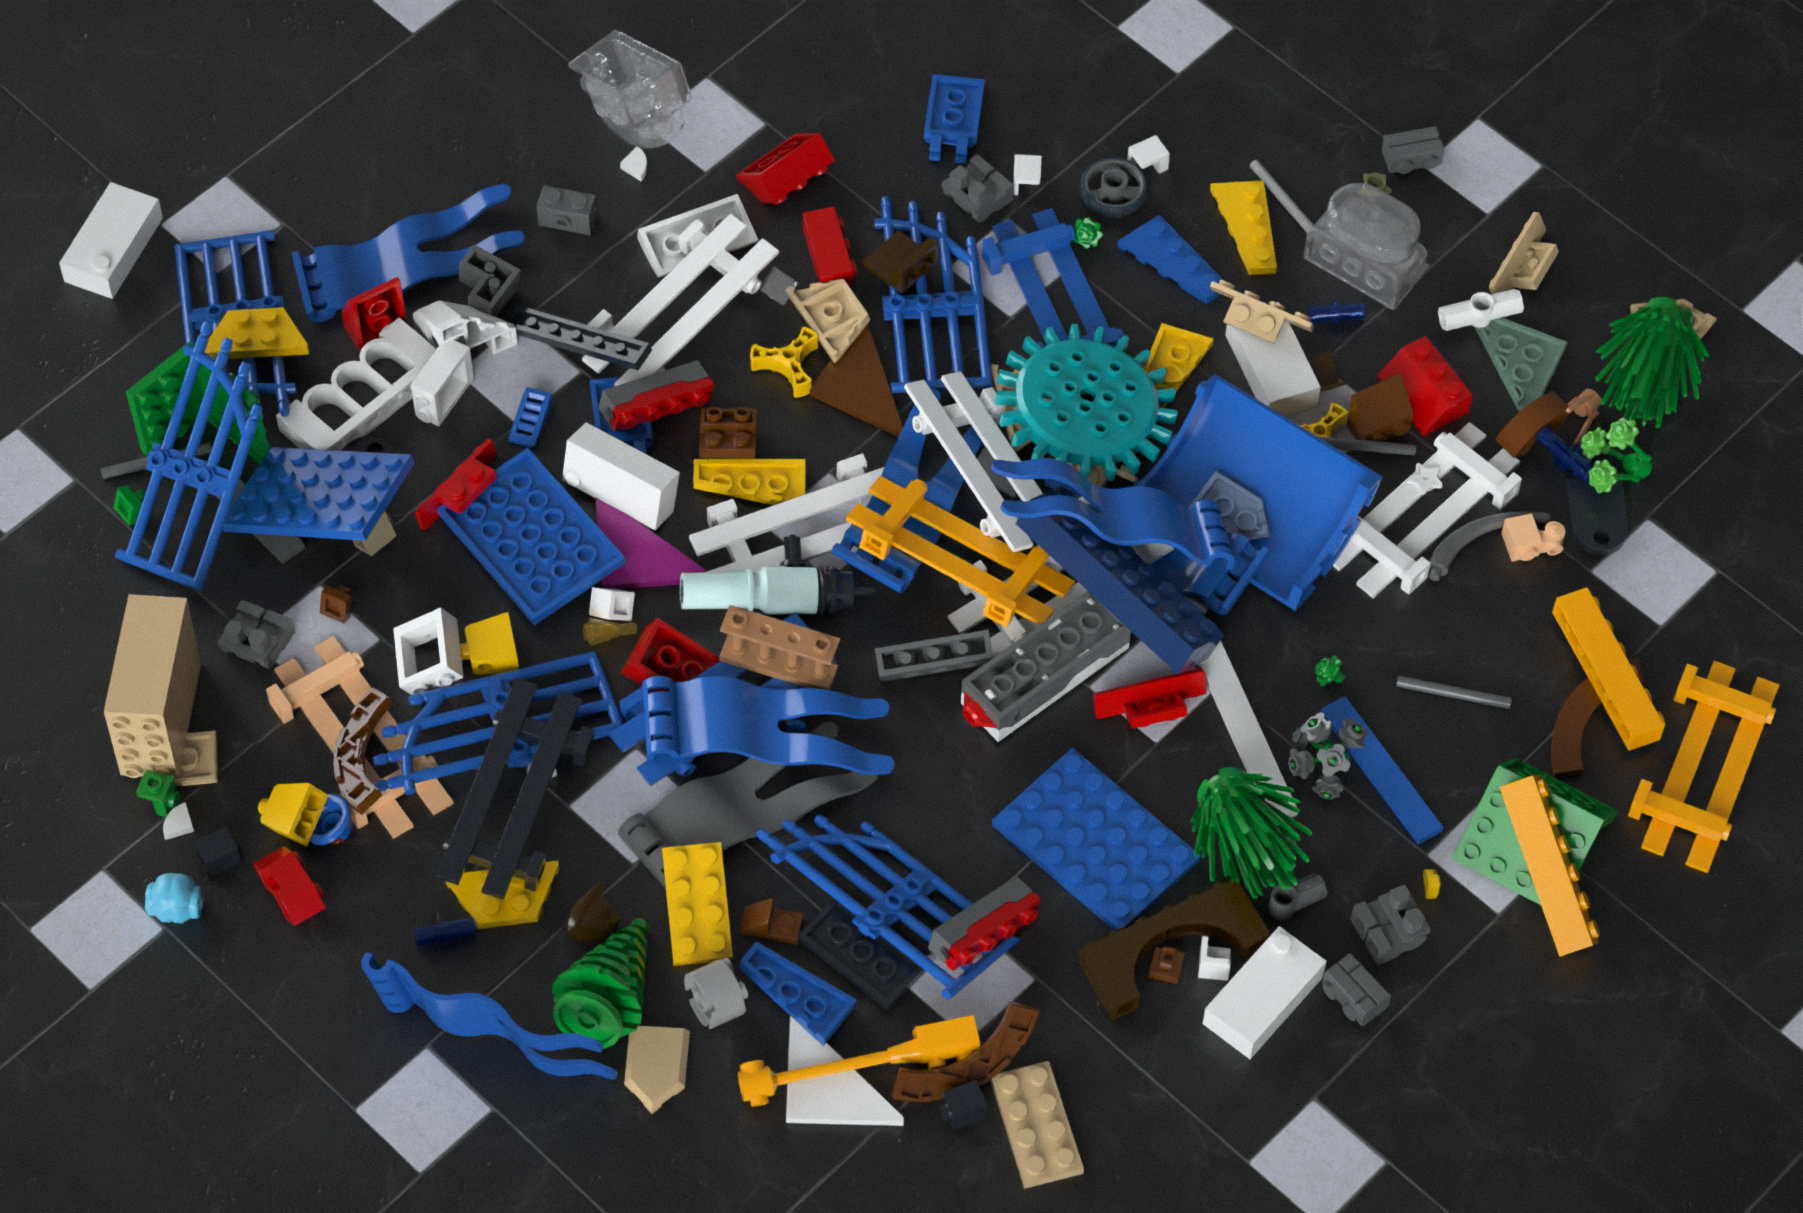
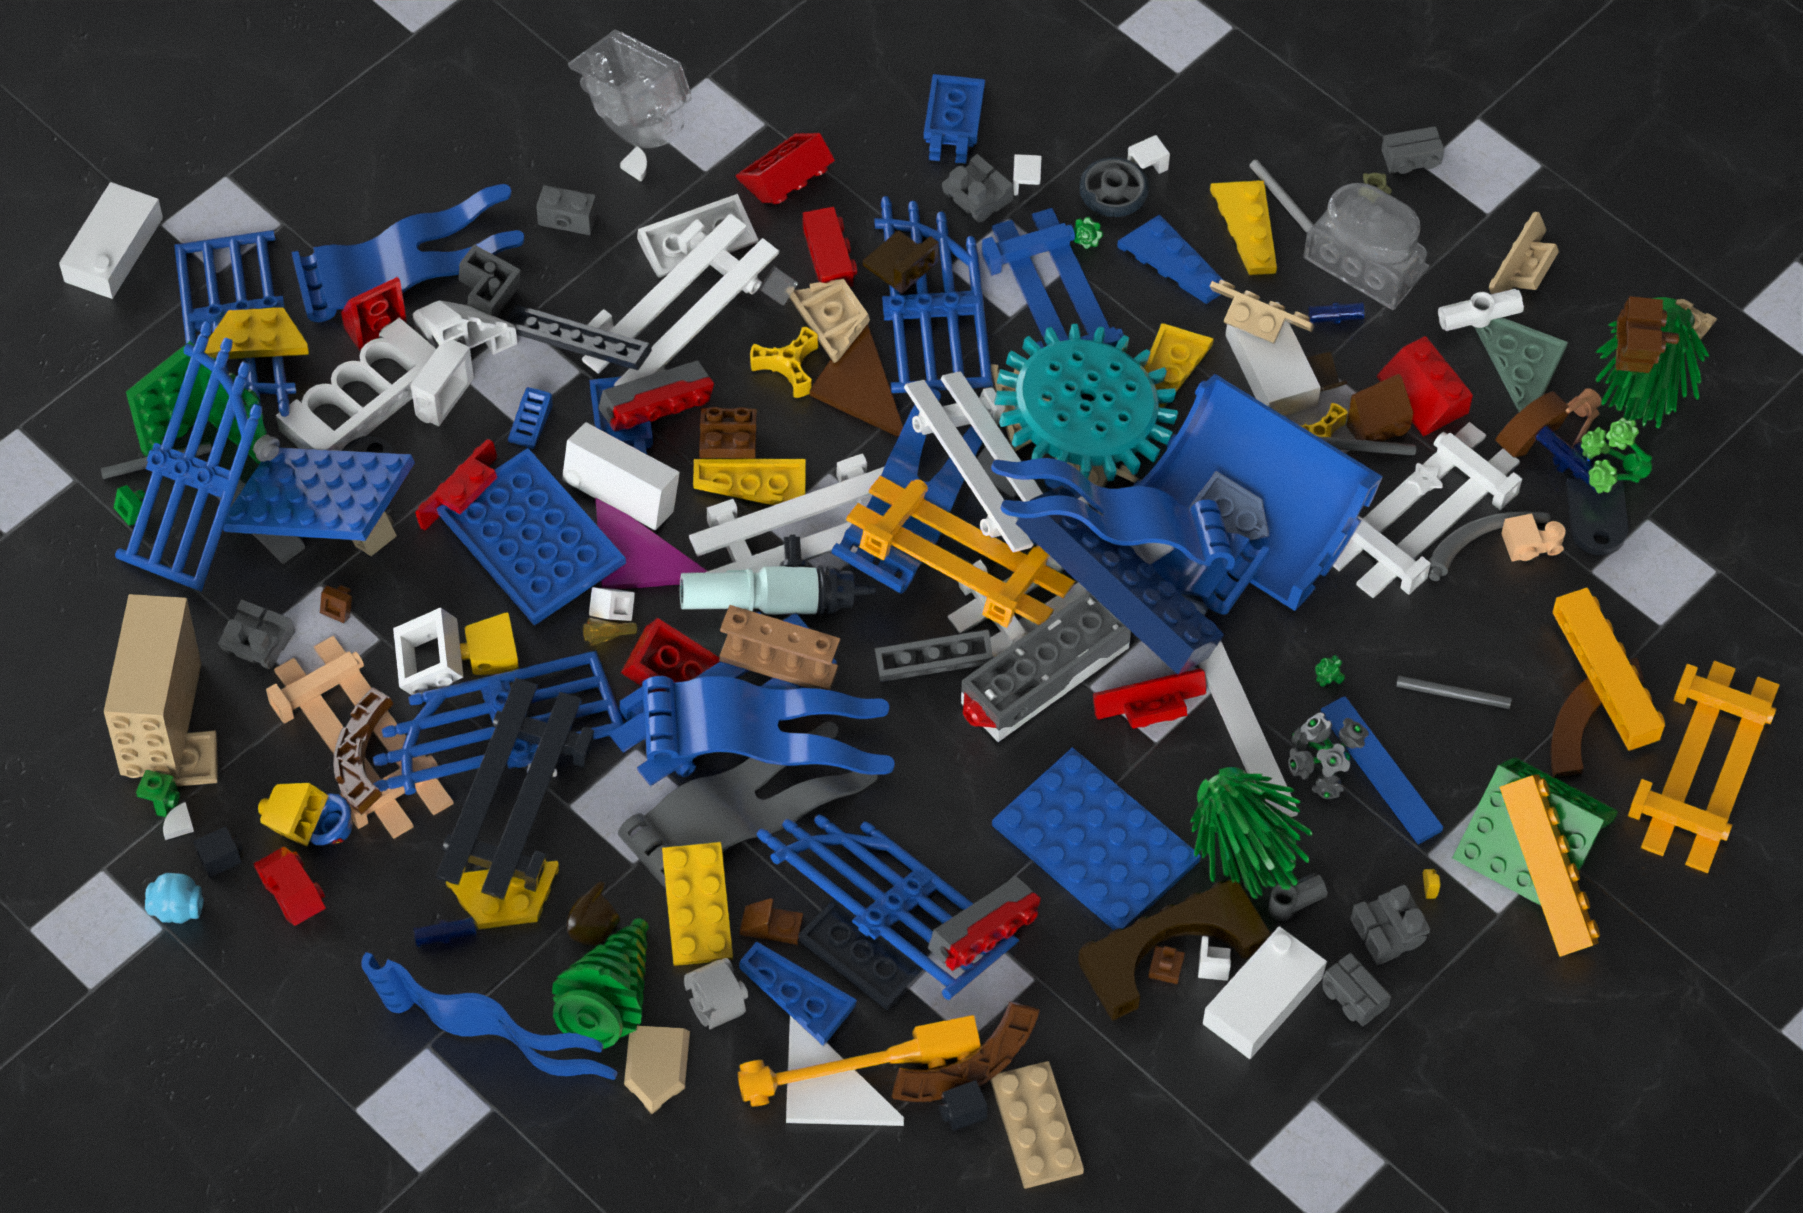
blue piece [786,718,806,734] -> none
none -> light grey plate [253,435,280,462]
none -> reddish brown brick [1616,296,1679,373]

